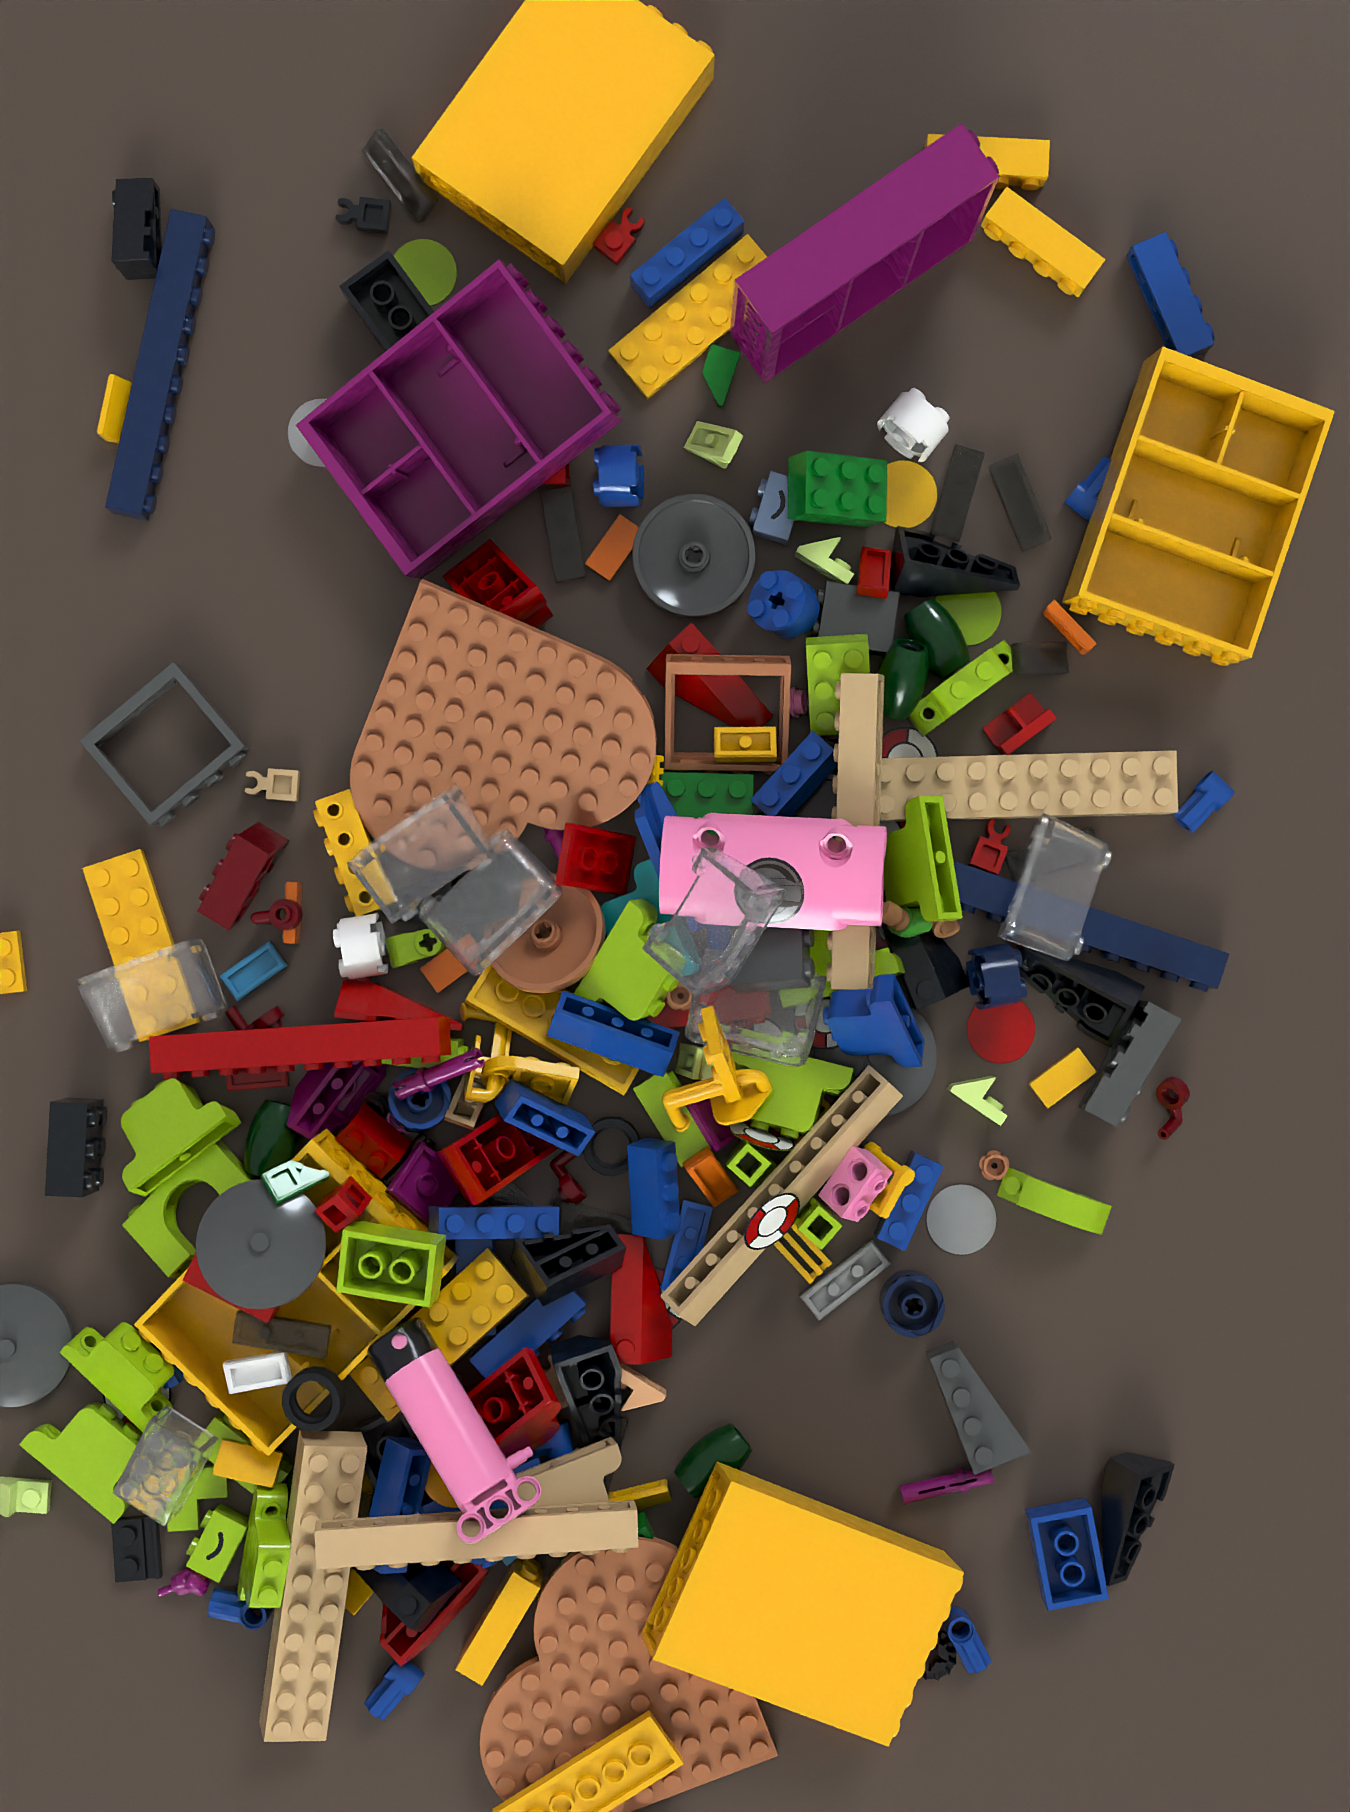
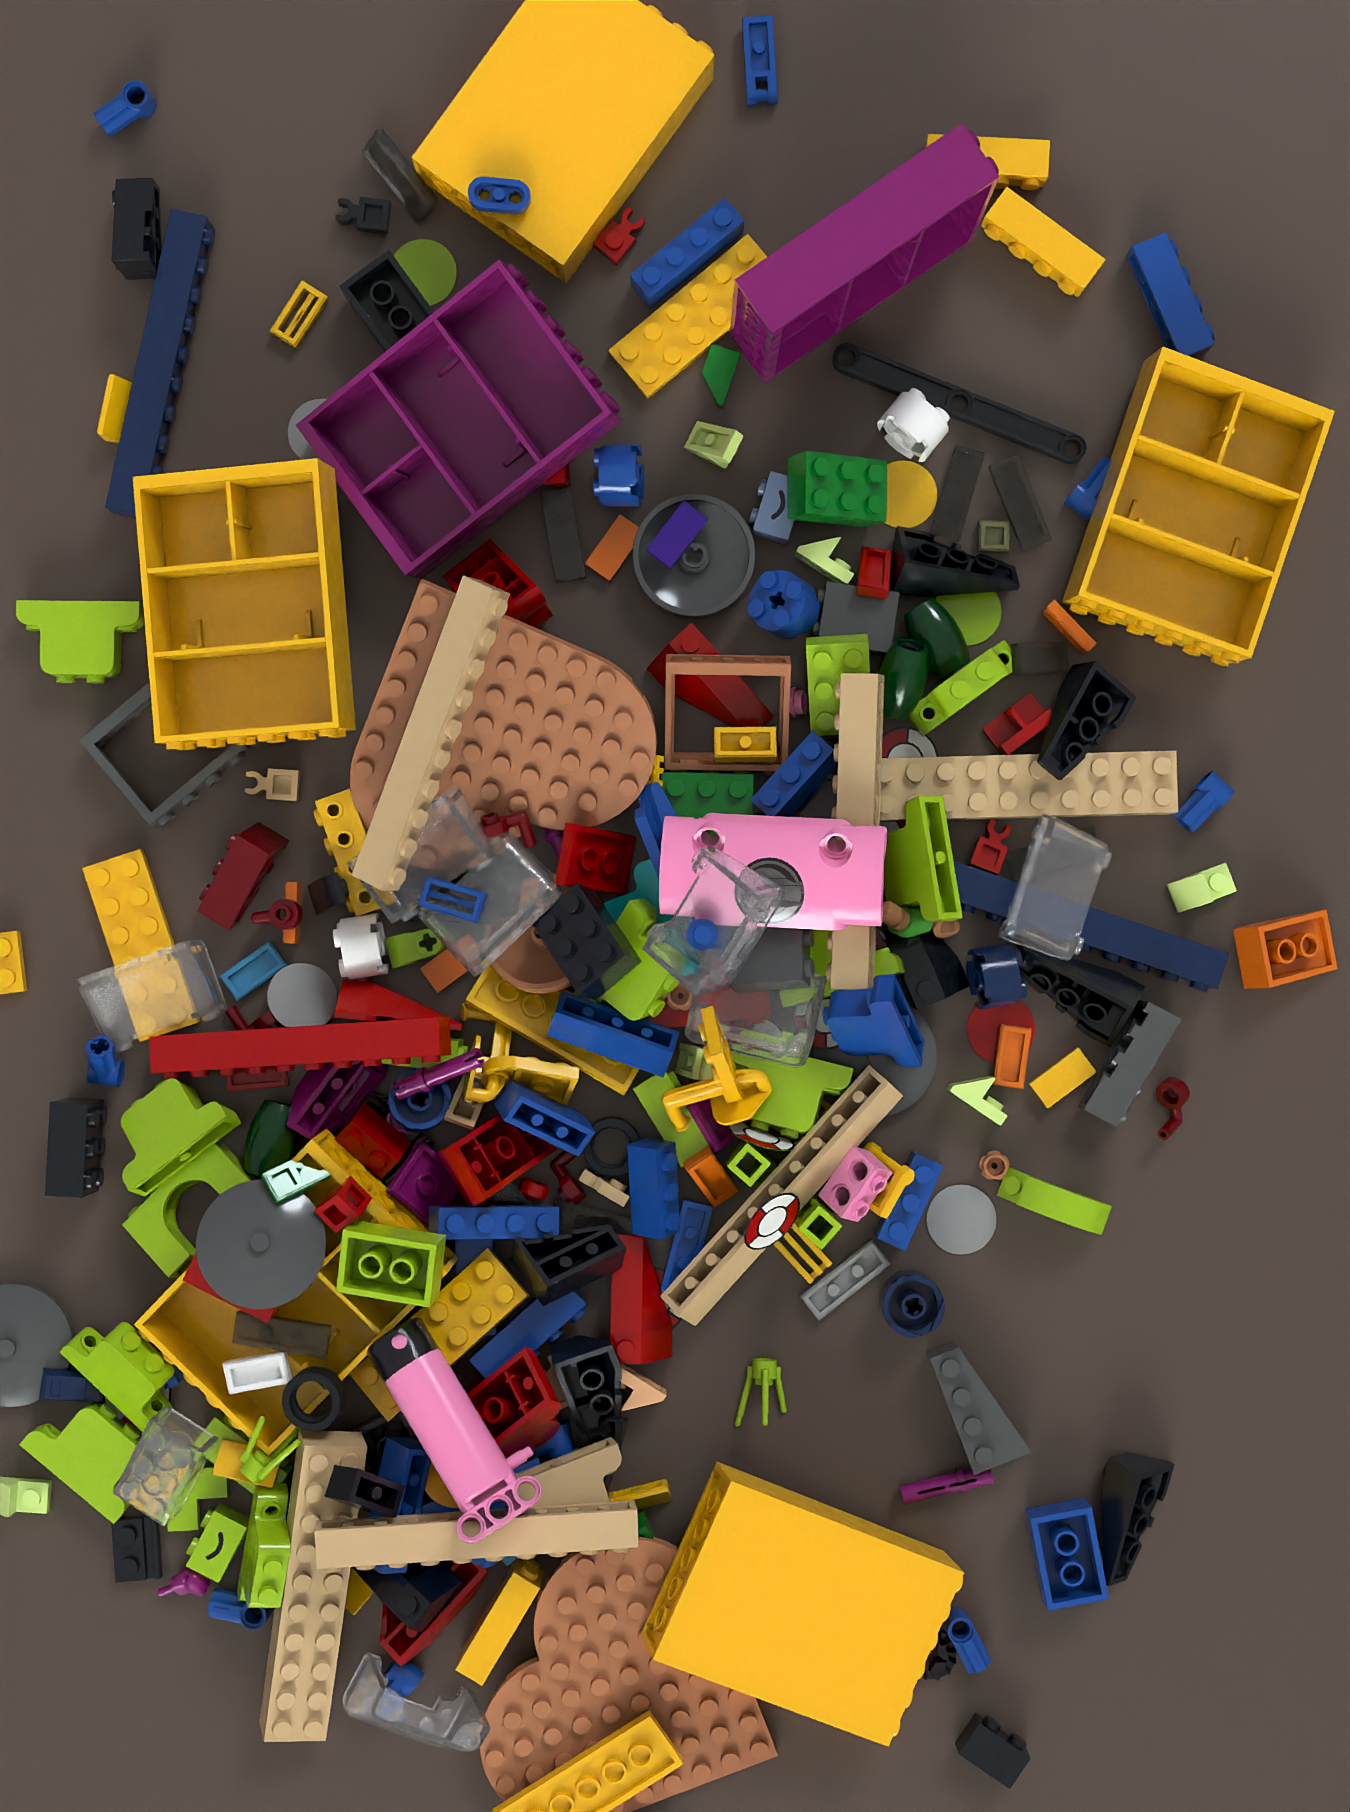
dark green piece [674,1423,753,1498] -> none
none -> lime brick [16,600,145,684]
none -> dark blue tile [39,1368,103,1403]
none -> blue piece [85,1035,125,1087]
none -> blue piece [93,80,157,137]
none -> yellow container [133,458,356,751]
none -> lime plant [239,1416,301,1484]
none -> light grey sticker [267,963,337,1027]
none -> yellow tile [269,280,329,350]
none -> black slope [307,872,349,915]
none -> black brick [325,1465,405,1518]
none -> clear windscreen [343,1652,491,1752]
none -> tan brick [352,576,510,891]
none -> blue tile [418,876,488,924]
none -> blue plate [468,176,531,215]
none -> dark red plate [476,811,537,848]
none -> red tile [517,1178,550,1201]
none -> black brick [531,883,642,1001]
none -> tan plate [579,1167,630,1207]
none -> dark purple tile [646,501,708,570]
none -> blue plate [686,919,718,951]
none -> lime plant [735,1358,787,1427]
none -> blue plate [742,15,777,106]
none -> black beam [832,343,1087,464]
none -> black brick [955,1712,1031,1789]
none -> olive tile [977,520,1010,553]
none -> orange tile [992,1024,1032,1089]
none -> black wedge [1037,661,1136,780]
none -> yellowish green slope [1166,863,1237,913]
none -> orange slope [1233,909,1338,989]

